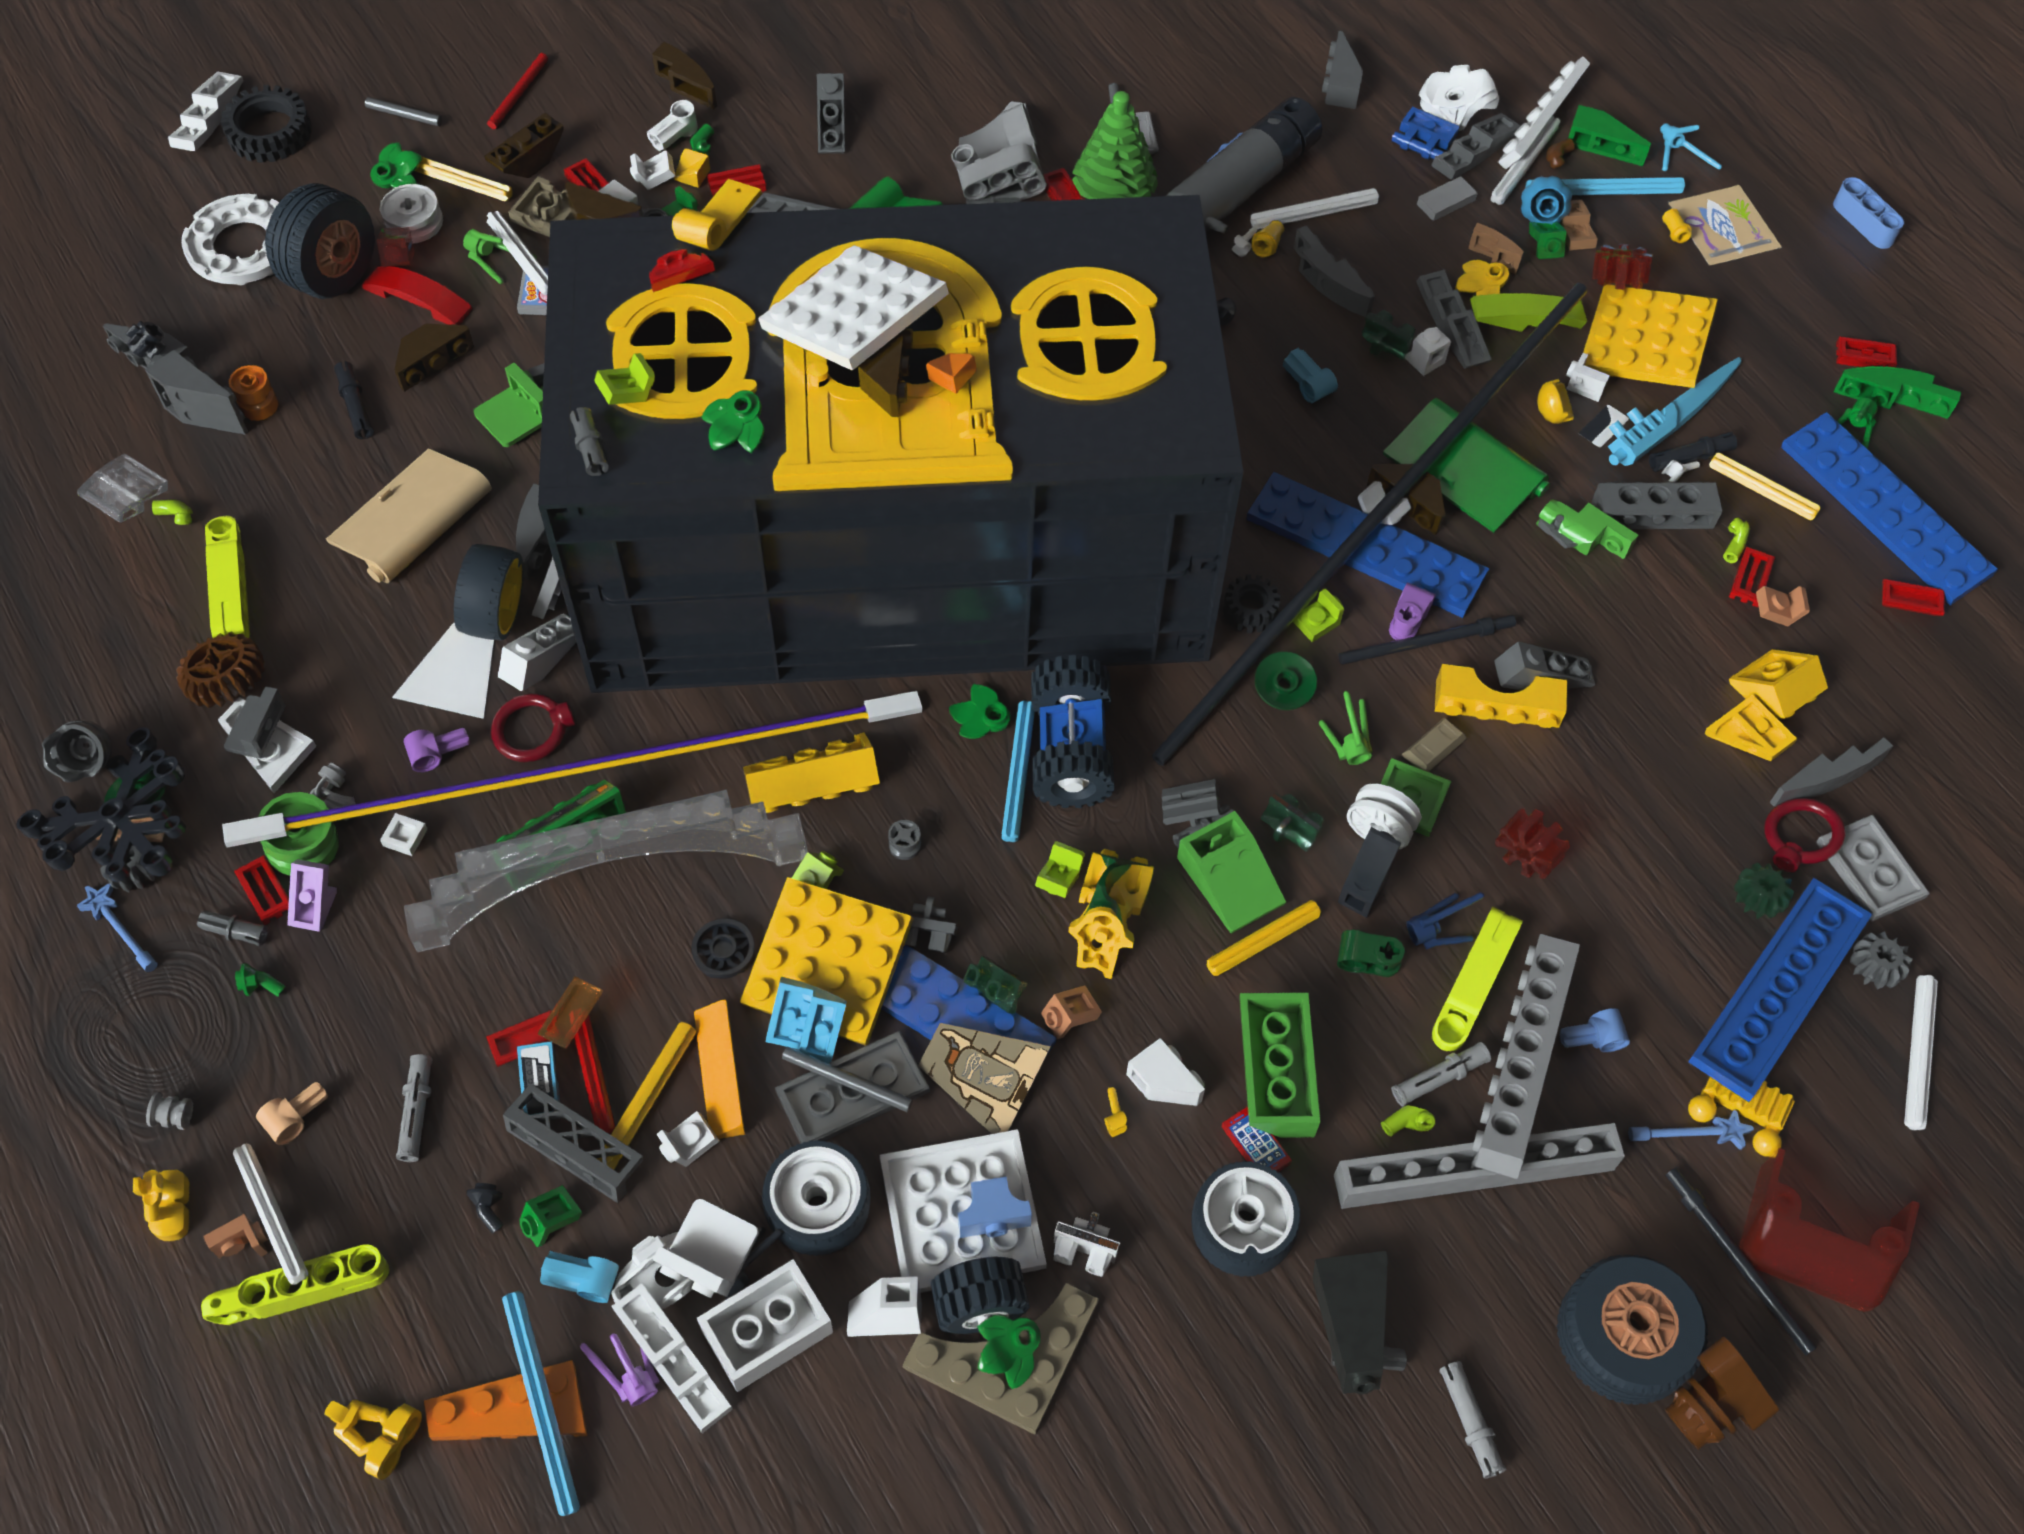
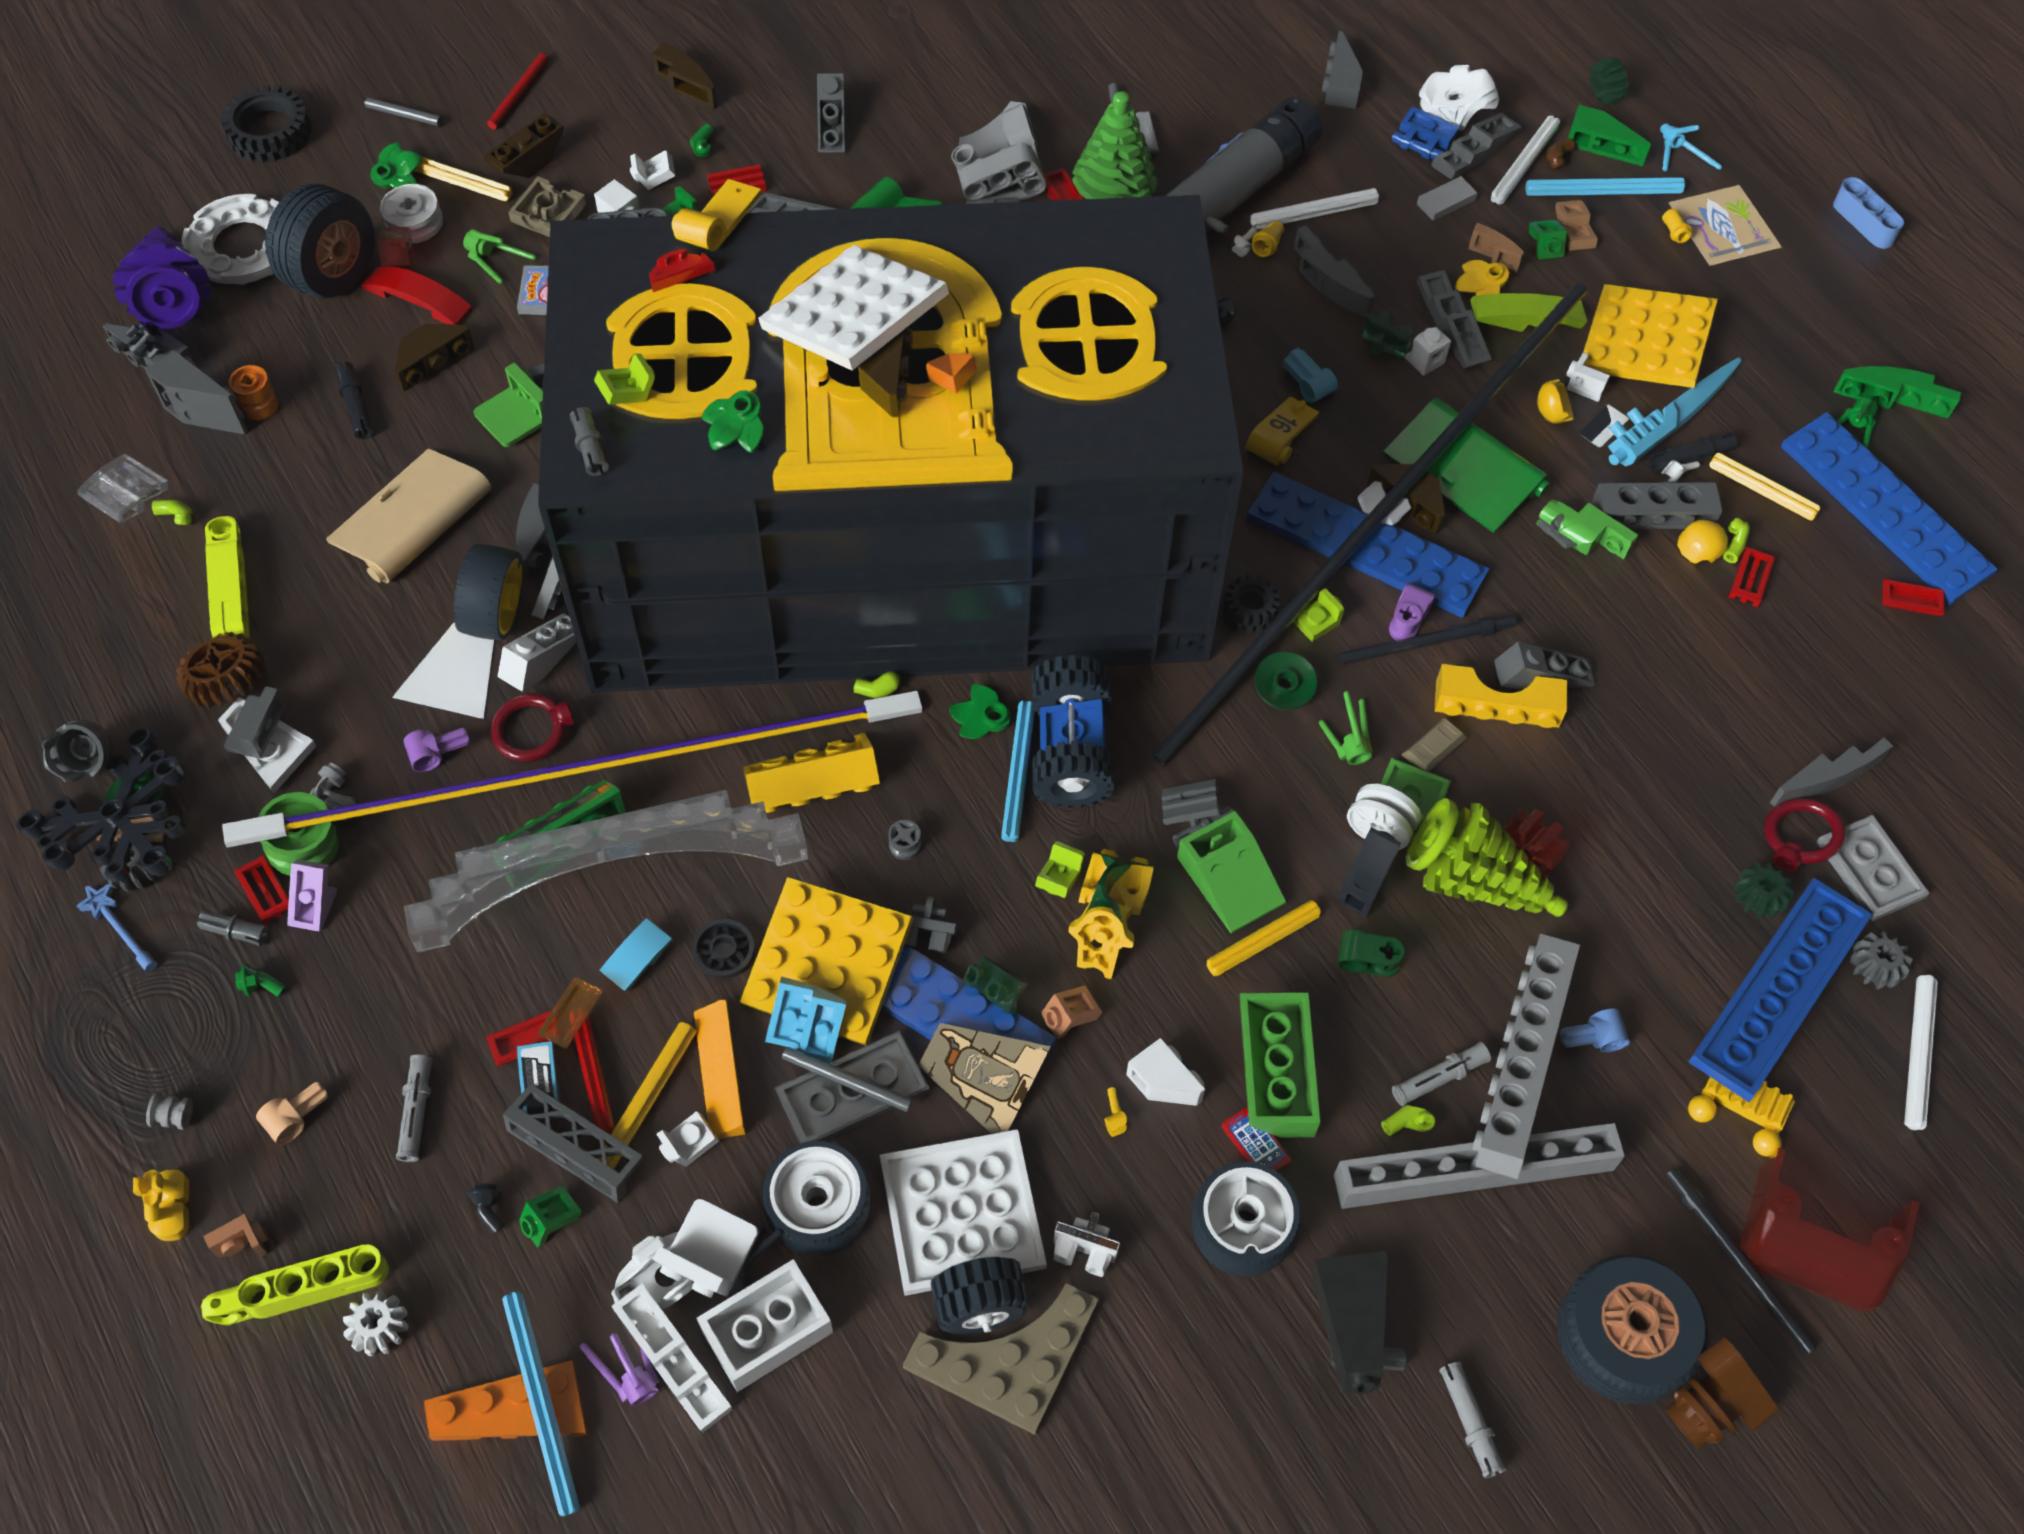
white slope [168,71,243,152] -> none
white axle [233,1143,308,1284] -> none
yellow piece [324,1400,422,1480] -> none
white plate [380,813,427,856] -> none
white axle [487,211,548,295] -> none
medium azure piece [540,1251,619,1303] -> none
red tile [563,158,609,192] -> none
dark brown slope [565,181,644,220] -> none
white piece [647,100,698,151] -> none
yellow slope [674,148,710,188] -> none
lime bracket [792,851,844,889] -> none
white slope [847,1276,922,1337] -> none
medium blue brick [958,1177,1032,1238] -> none
green plate [977,1315,1041,1389] -> none
clear green hips [1260,793,1324,852] -> none
dark blue plant [1406,892,1485,950] -> none
neon yellow piece [1432,906,1523,1052] -> none
white plate [1498,56,1590,170] -> none
dark azure plant [1521,176,1572,225] -> none
clear red gear [1592,244,1653,290] -> none
medium blue piece [1628,1110,1754,1150] -> none
yellow wing [1705,694,1797,761] -> none
yellow slope [1729,649,1828,719] -> none
nougat bracket [1756,586,1810,627] -> none
red tile [1836,336,1897,367] -> none
none -> dark purple plant [113,227,211,329]
none -> white gear [343,1291,408,1357]
none -> medium azure slope [599,918,673,991]
none -> lime arm [854,671,900,699]
none -> yellow door [1245,396,1320,466]
none -> lime plant [1405,798,1568,917]
none -> clear green gear [1588,57,1630,105]
none -> yellow hair [1678,520,1728,564]

